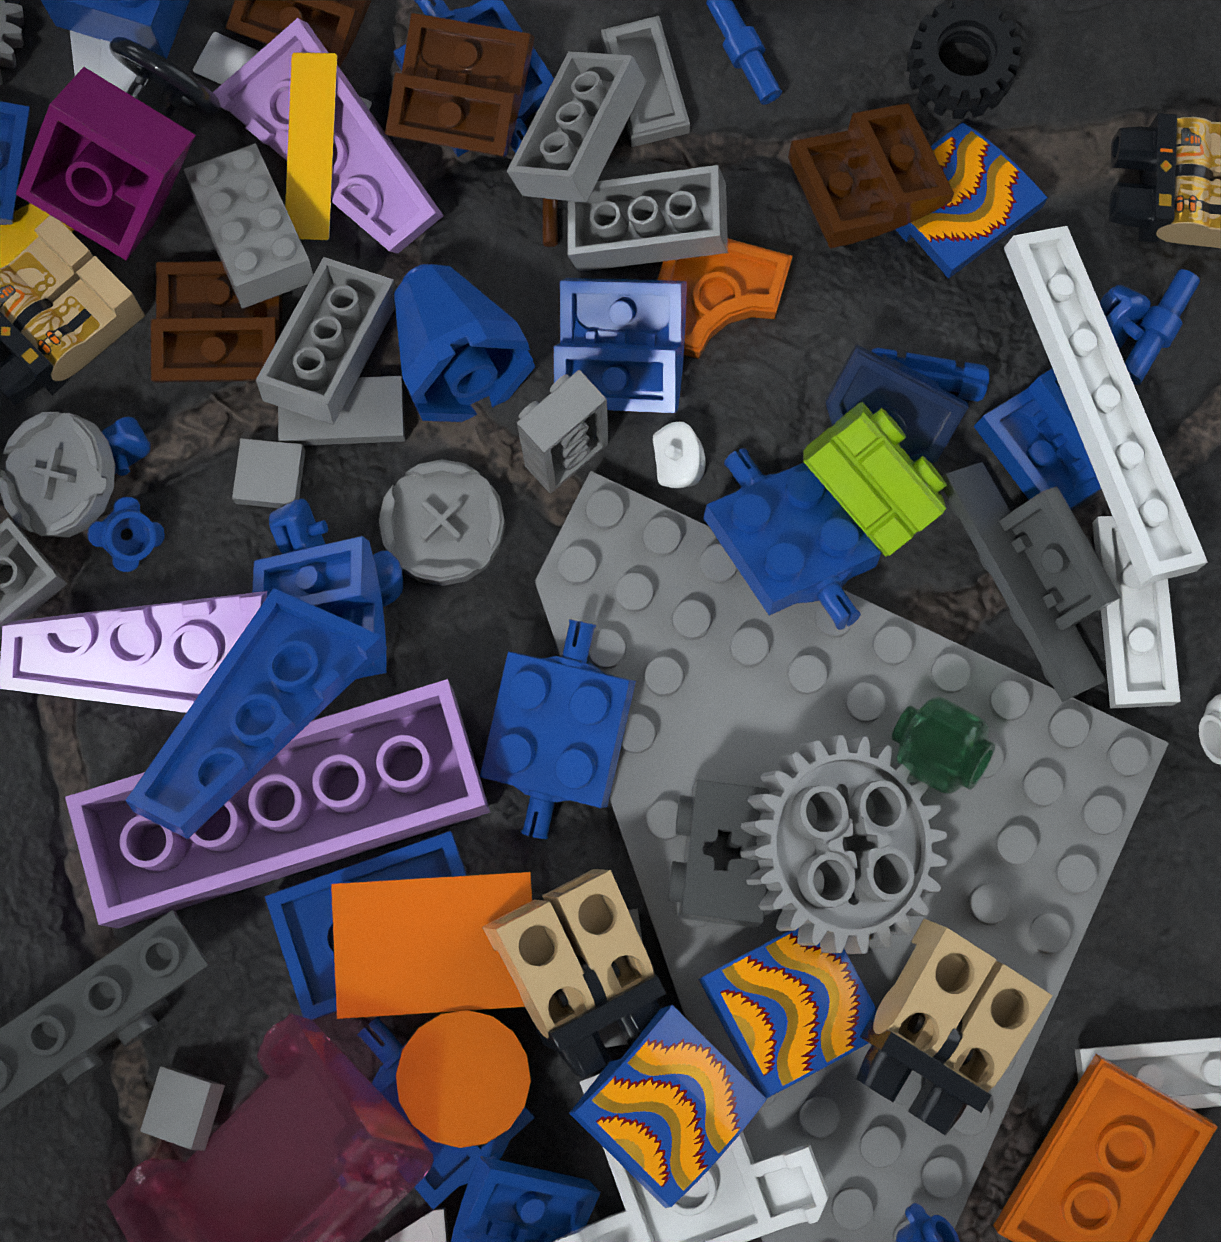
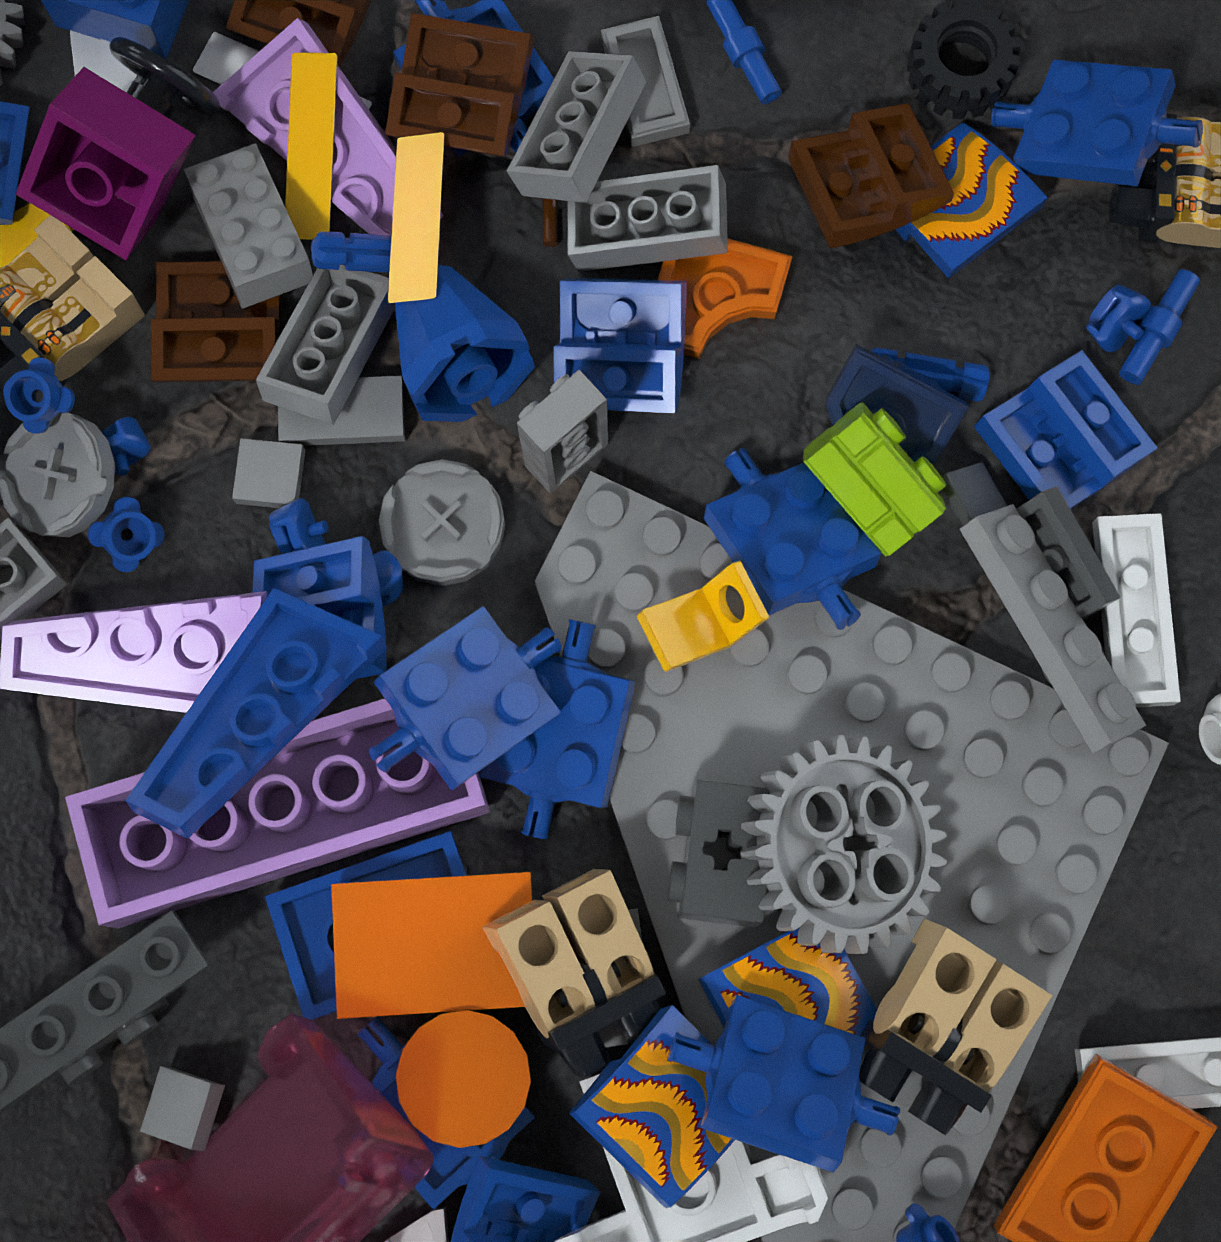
white piece [653,421,706,488] -> none
clear green head [892,696,996,794] -> none
white plate [1004,226,1208,585] -> none
none -> blue plate [3,358,75,434]
none -> blue axle [311,231,392,273]
none -> blue plate [369,606,562,791]
none -> yellow sticker [388,132,444,303]
none -> yellow bracket [637,561,769,672]
none -> blue plate [667,995,900,1173]
none -> light grey plate [960,504,1146,754]
none -> blue plate [991,60,1203,186]

